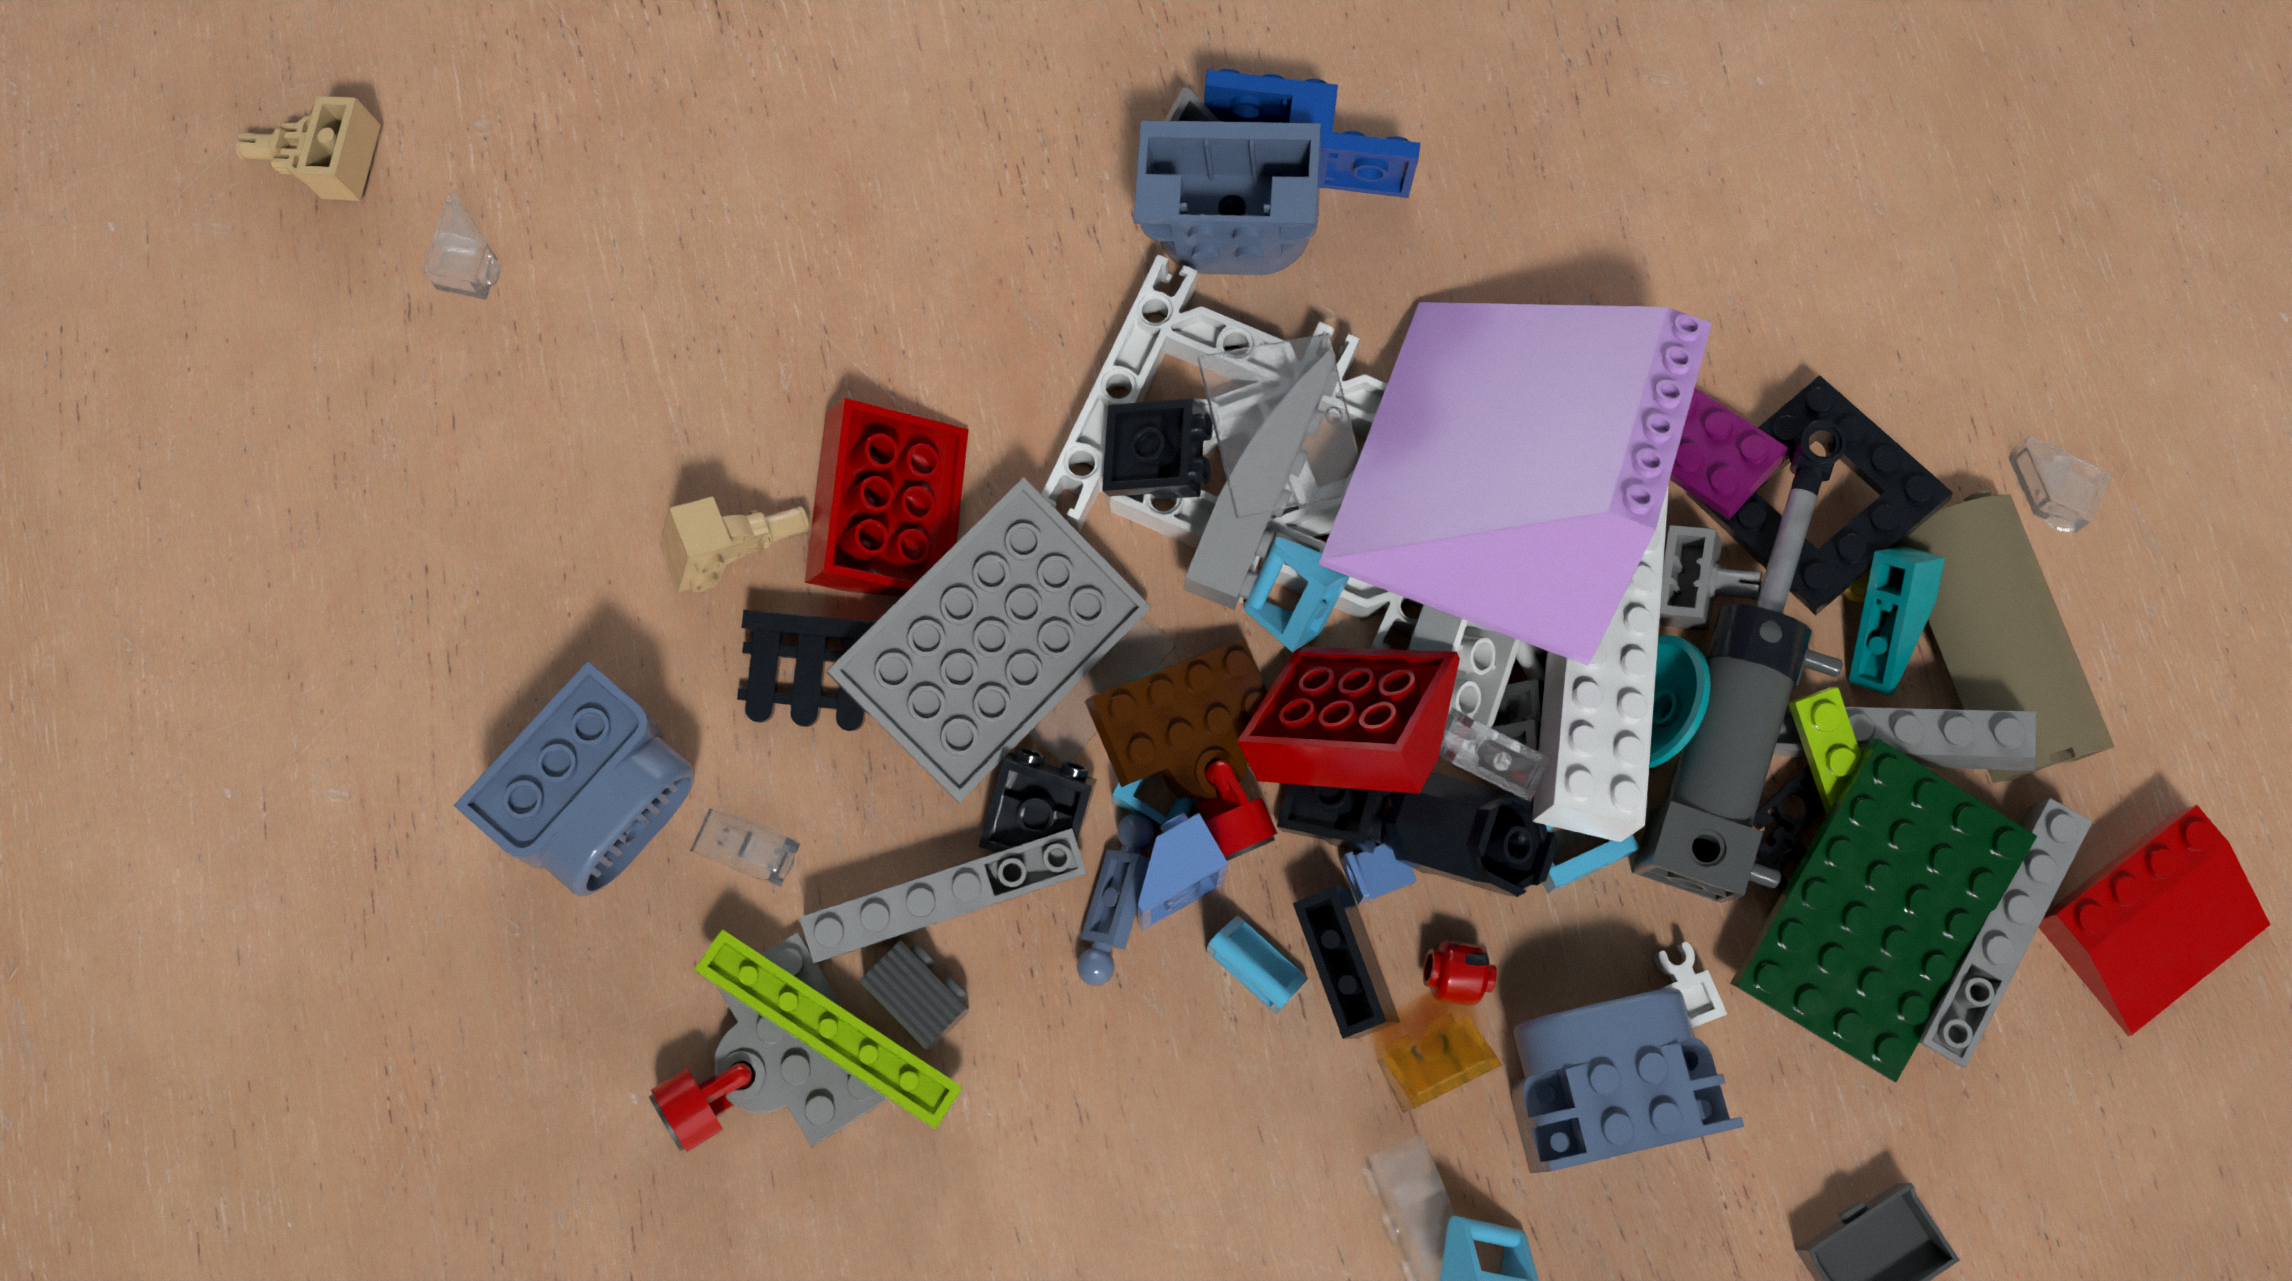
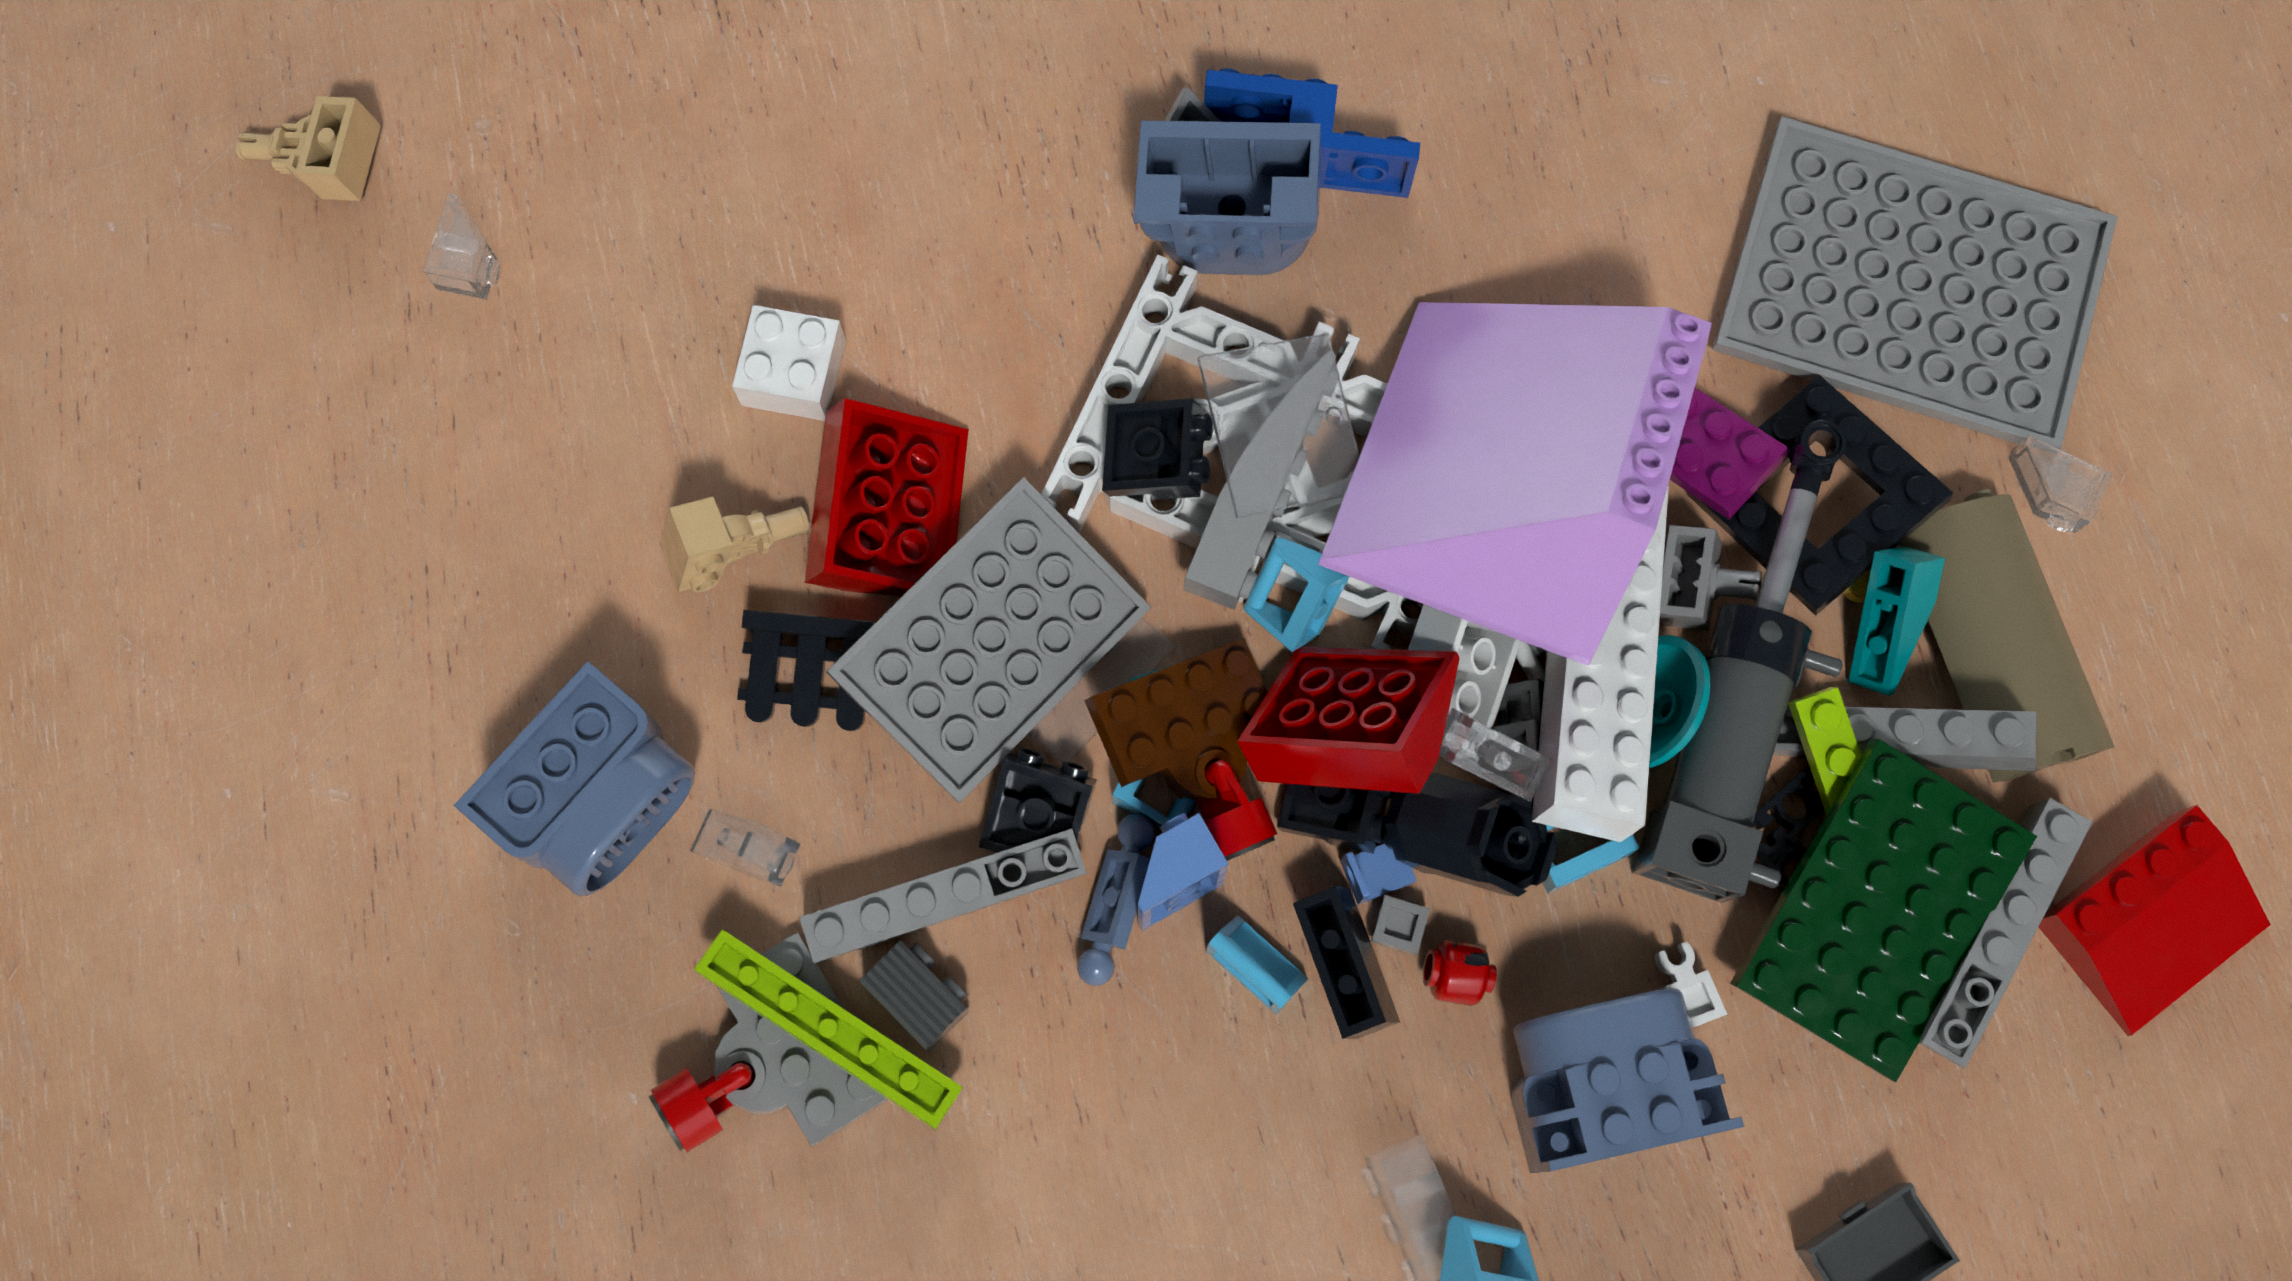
clear yellow slope [1377,1013,1502,1113] -> none
none -> white brick [732,305,846,421]
none -> light grey plate [1370,895,1430,956]
none -> light grey plate [1712,116,2117,455]

